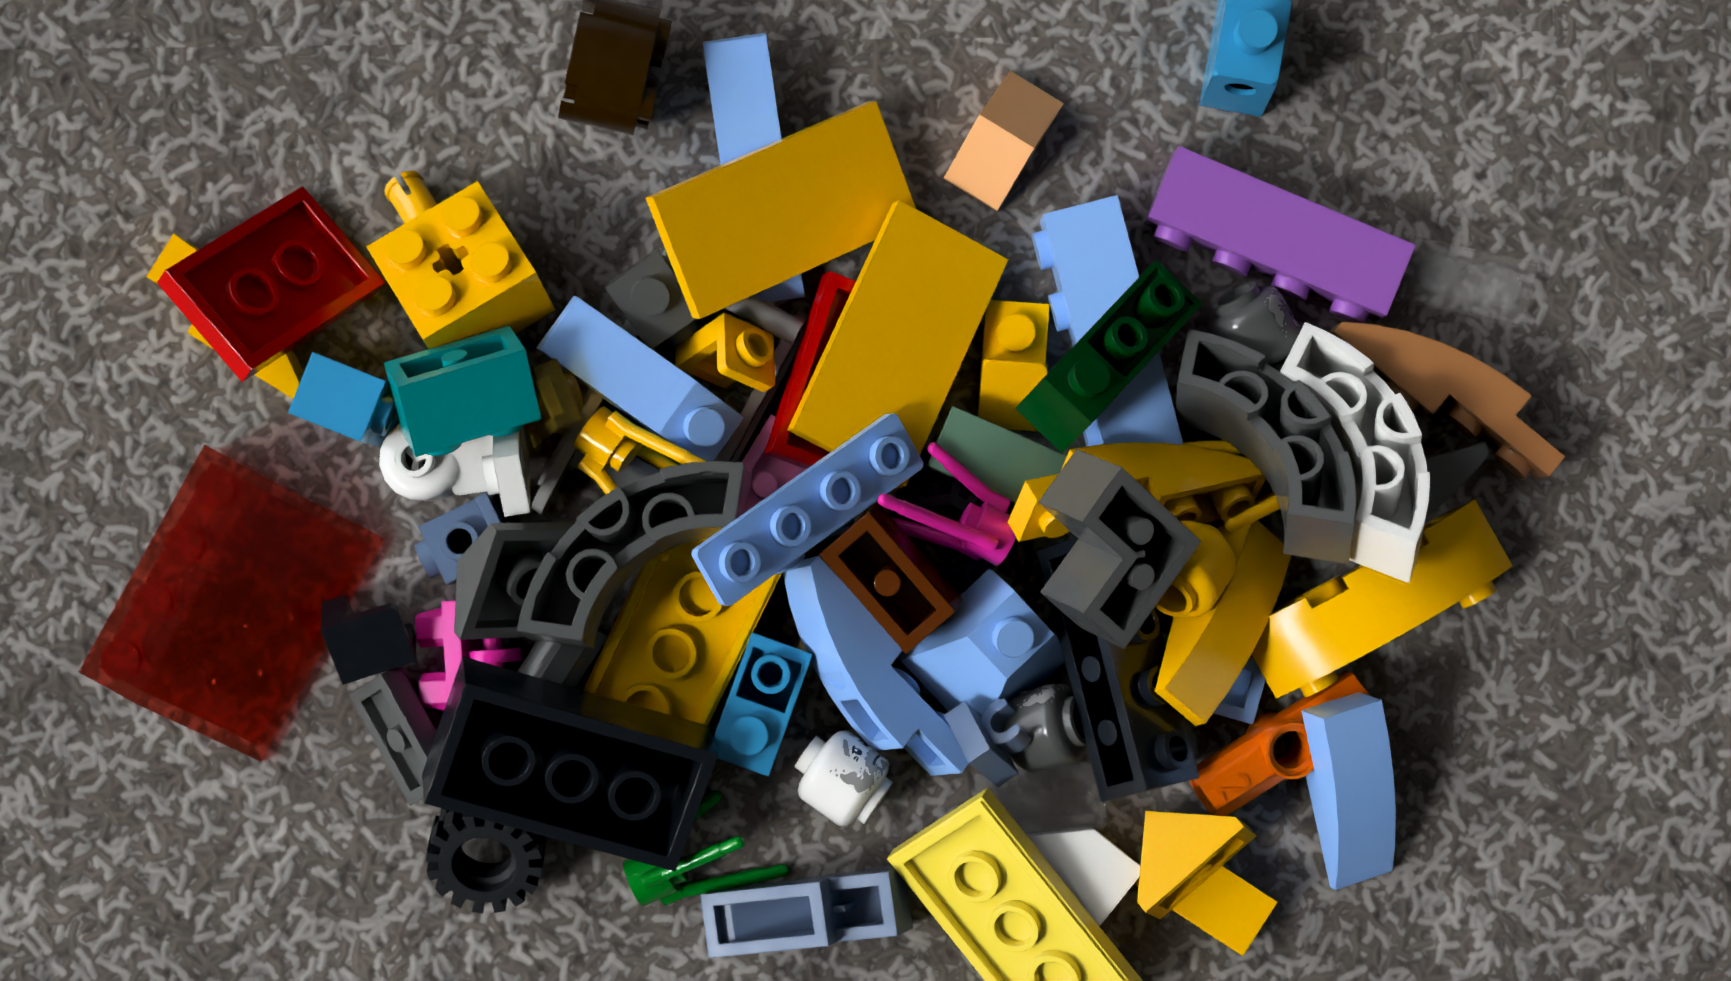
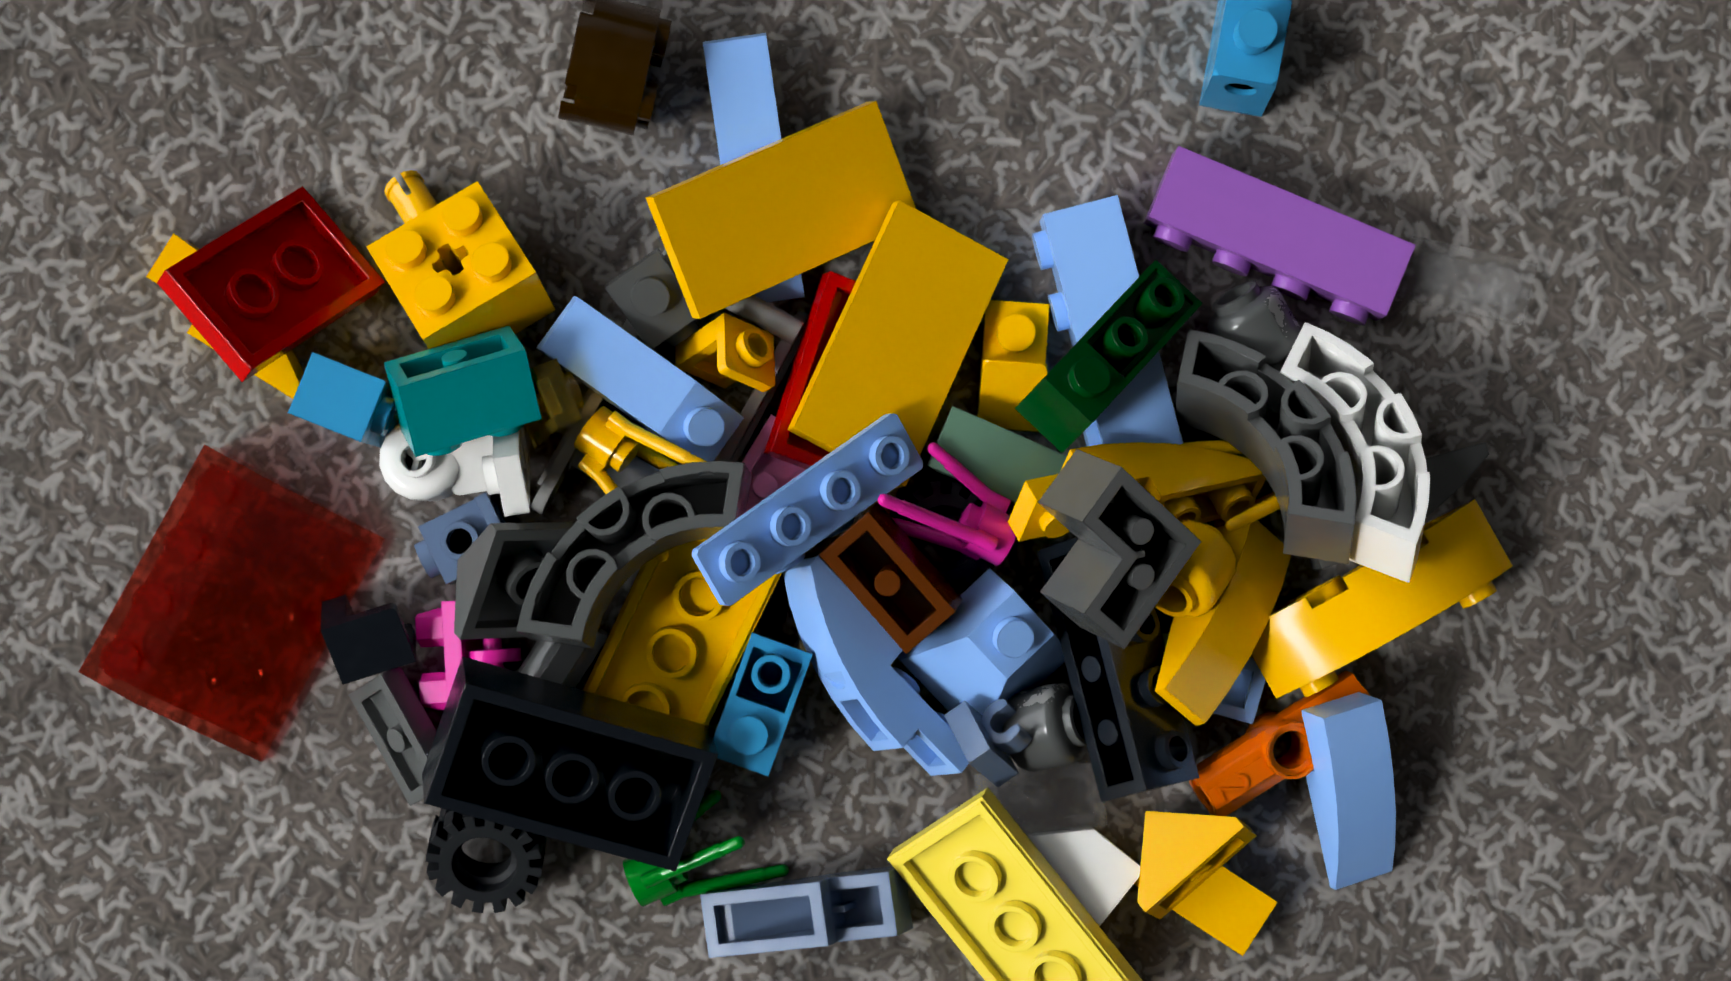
white head [795,730,893,826] -> none
light nougat slope [944,71,1064,211] -> none
medium nougat slope [1329,322,1565,479] -> none

